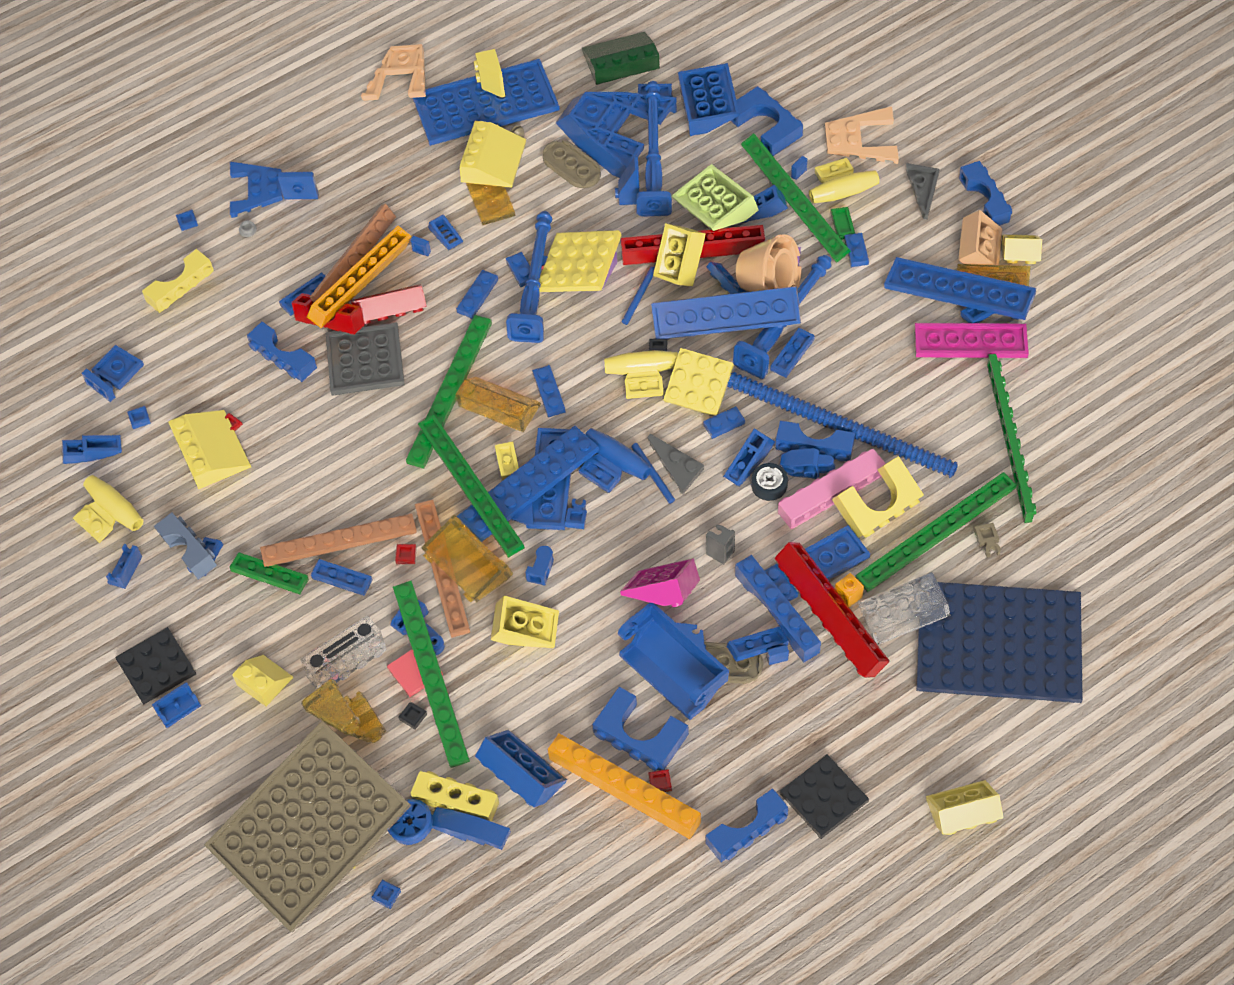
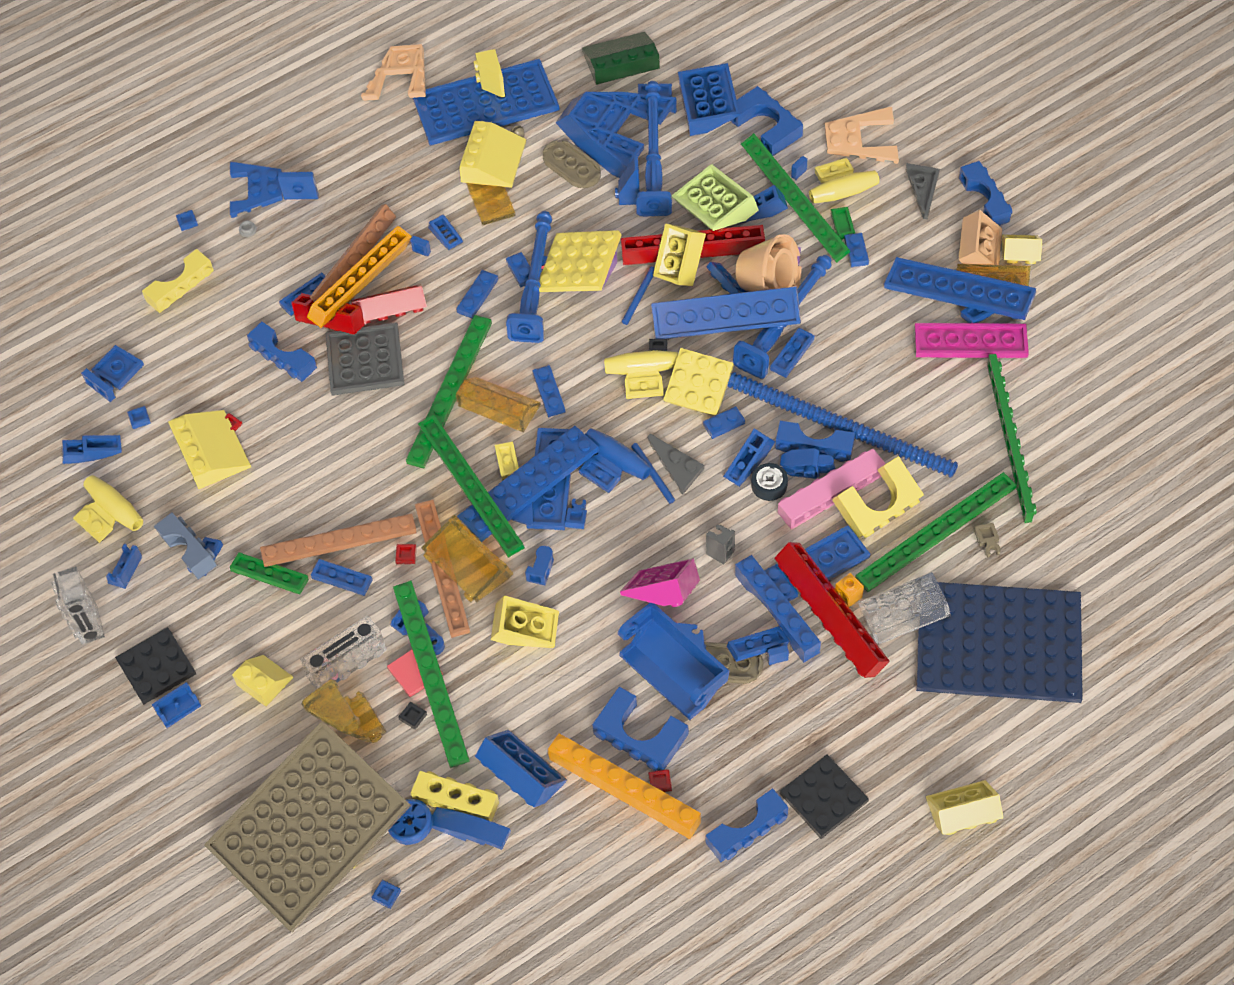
none -> clear brick [51,566,105,644]

